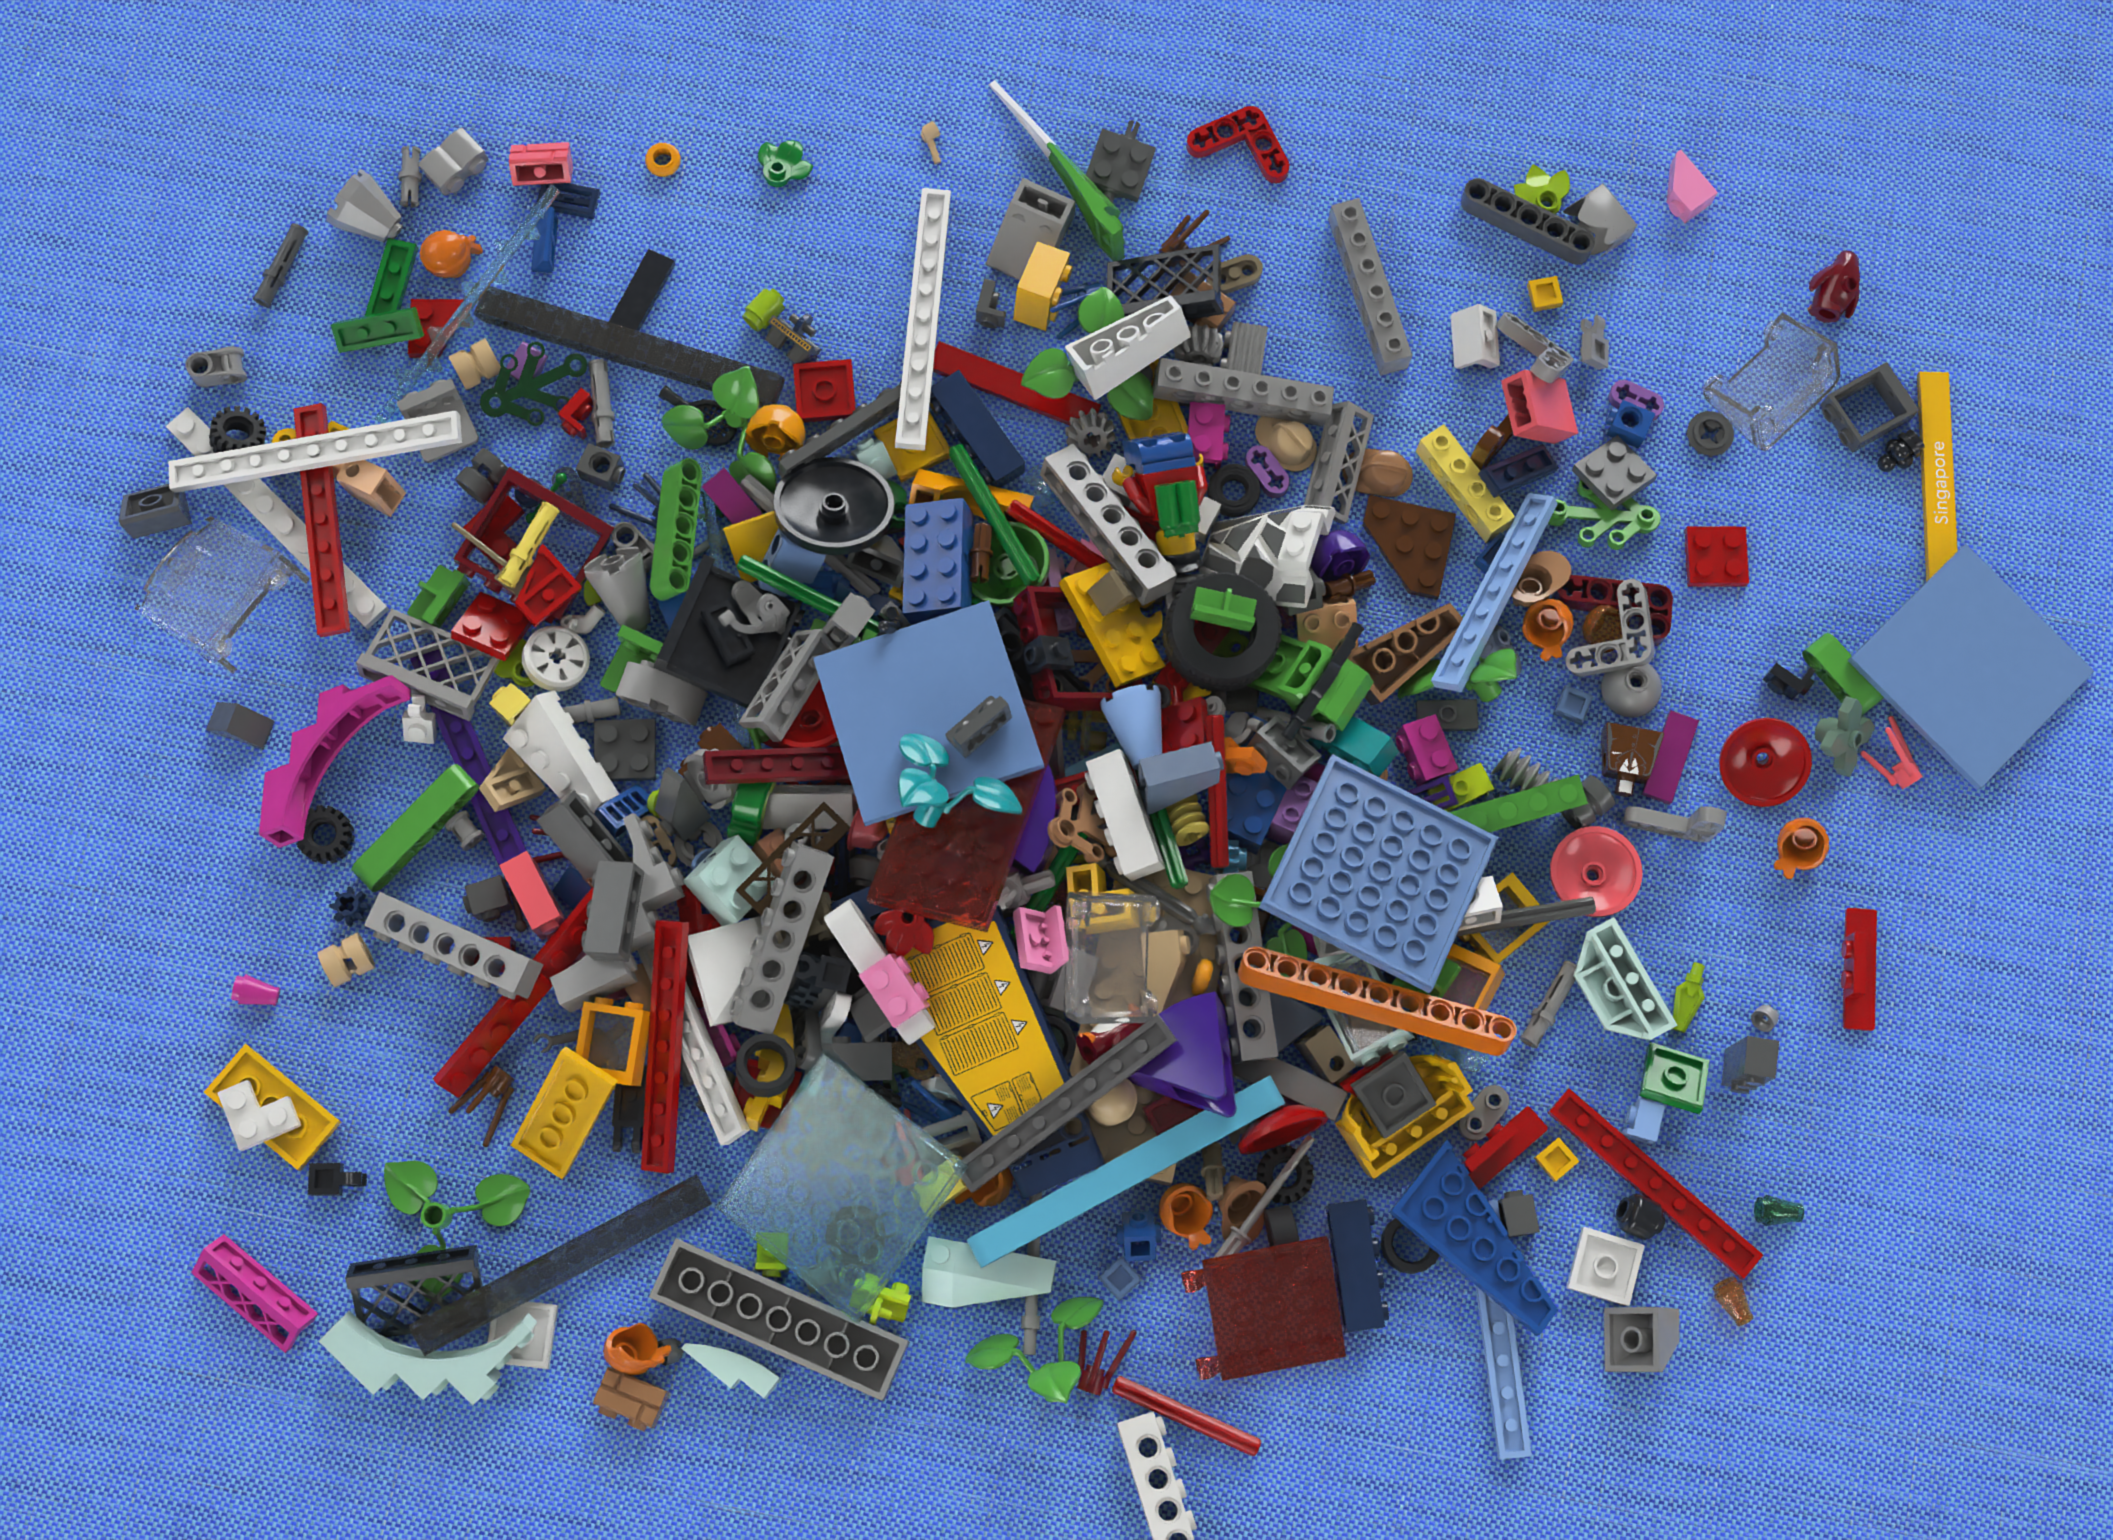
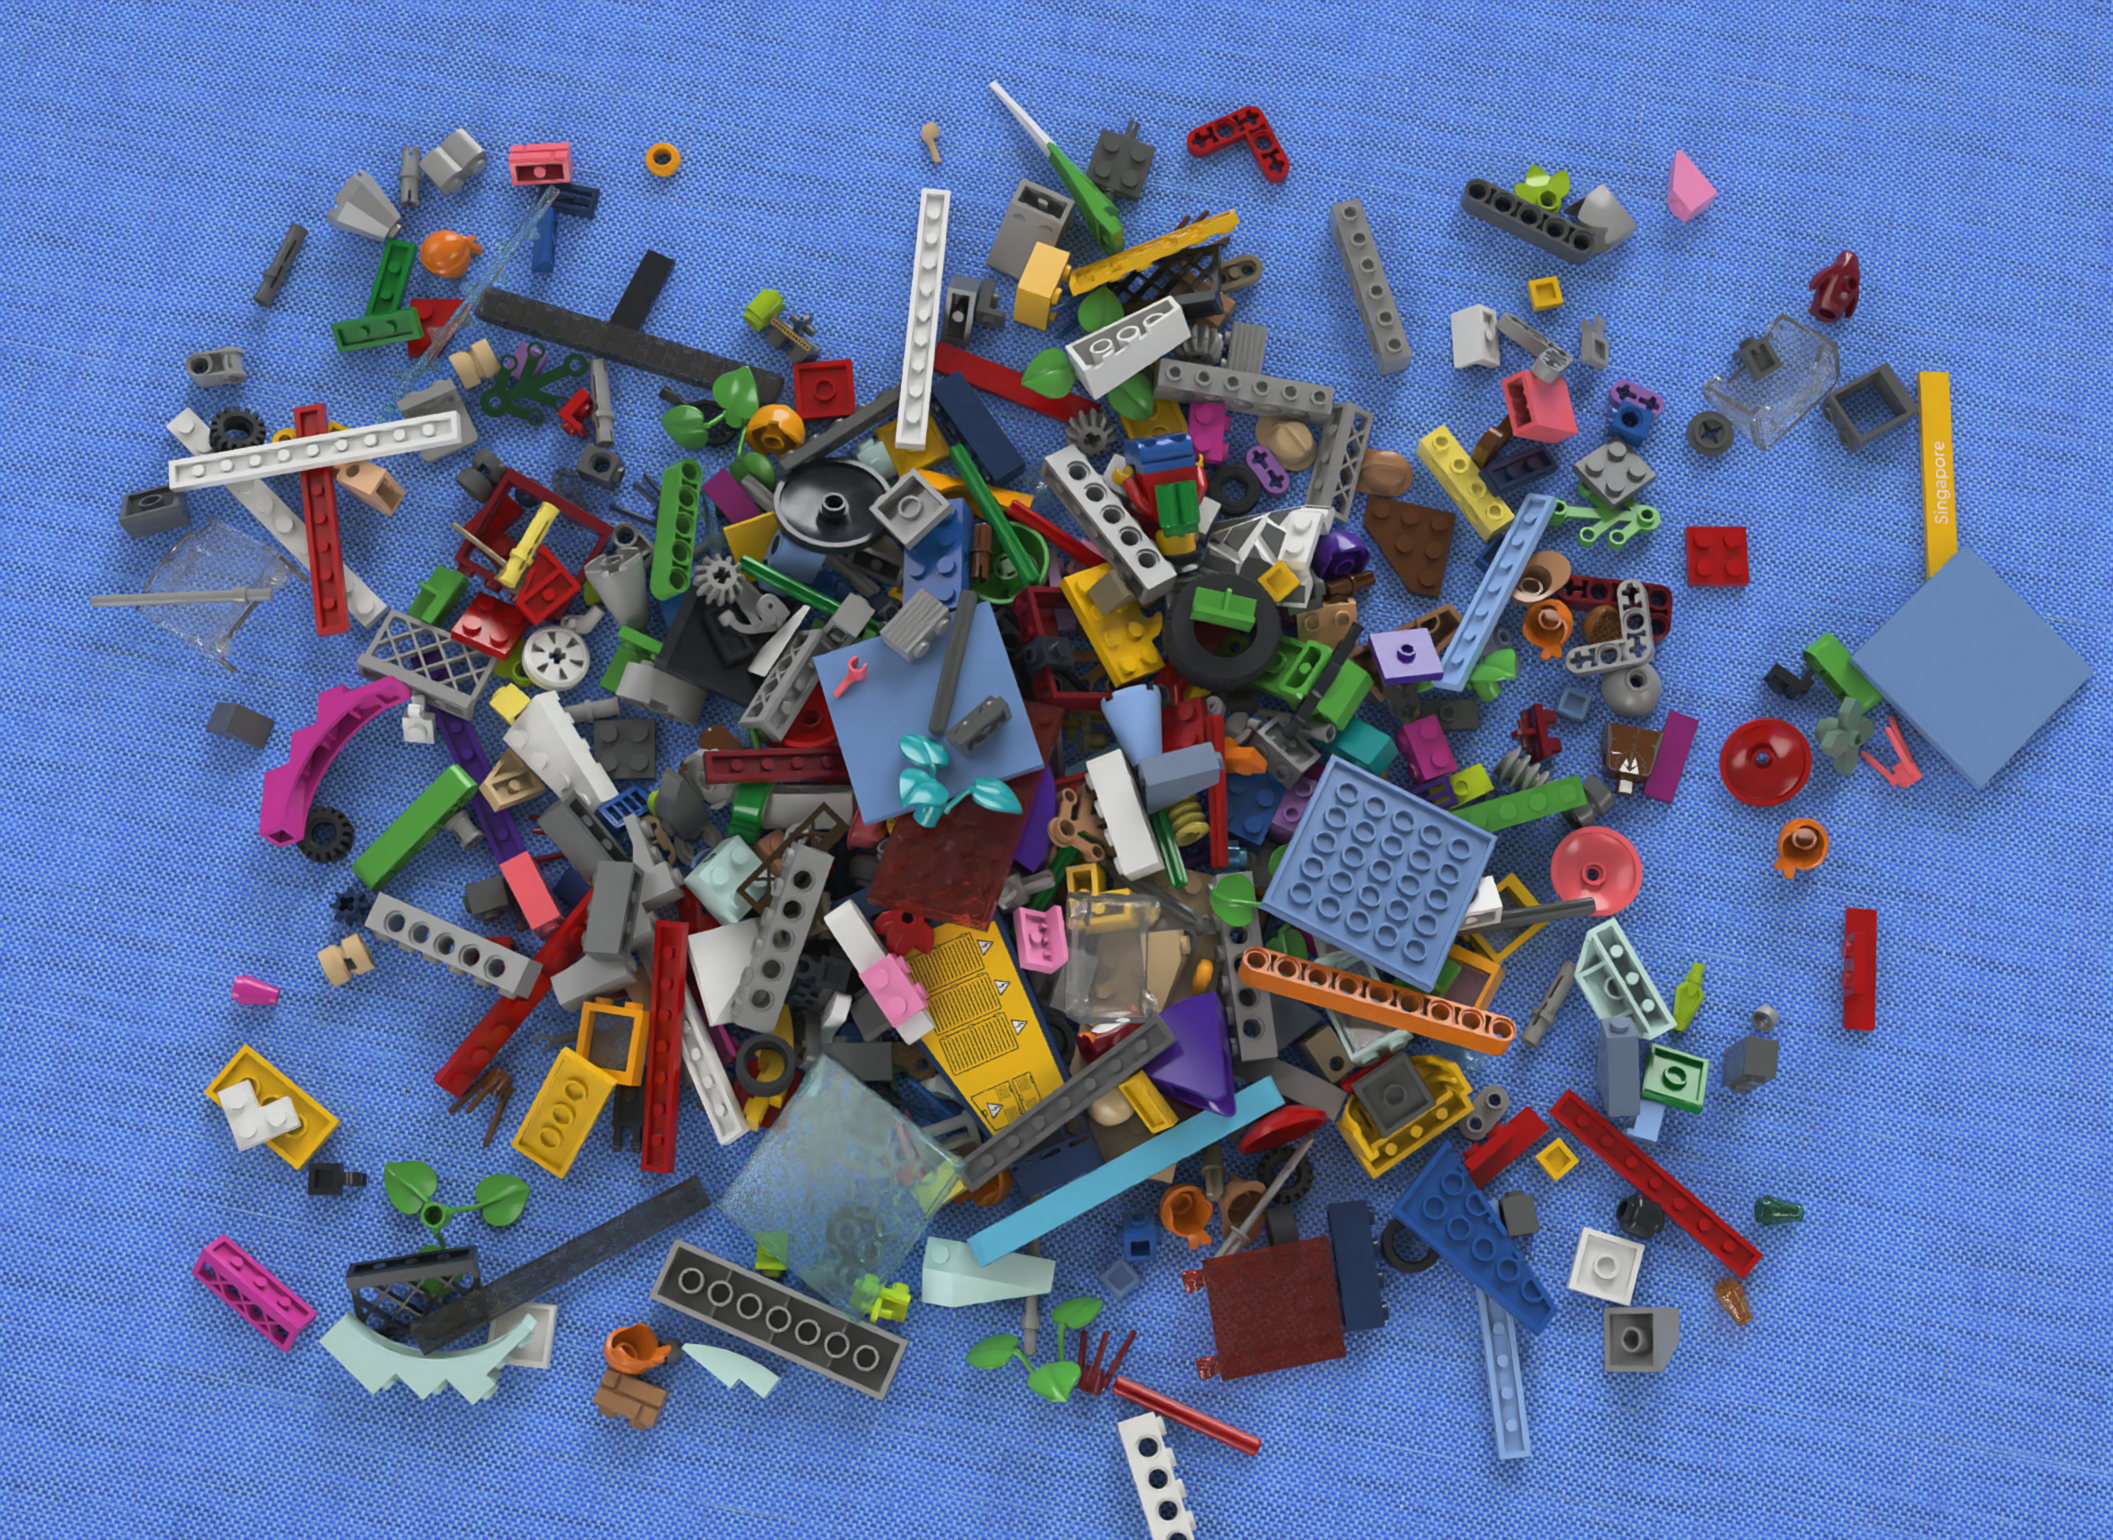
green hinge [526,473,567,524] -> none
green plate [758,140,813,187] -> none
light grey beam [1623,806,1727,842] -> none
black piece [1877,430,1925,472] -> none
none -> light grey bar [90,586,273,608]
none -> light grey gear [692,553,745,607]
none -> white sticker [748,605,810,677]
none -> coral hand [832,656,867,698]
none -> light grey plate [869,468,954,550]
none -> light grey brick [880,588,951,663]
none -> dark grey axle [928,590,977,735]
none -> dark grey slope [940,274,982,346]
none -> yellow wing [1069,208,1240,297]
none -> yellow tile [1117,1069,1179,1134]
none -> yellow plate [1257,560,1301,603]
none -> plate [1368,628,1444,686]
none -> clear smoke beam [1382,683,1421,724]
none -> dark red hips [1510,703,1562,764]
none -> sand blue slope [1596,1017,1640,1117]
none -> dark grey bracket [1732,336,1783,382]

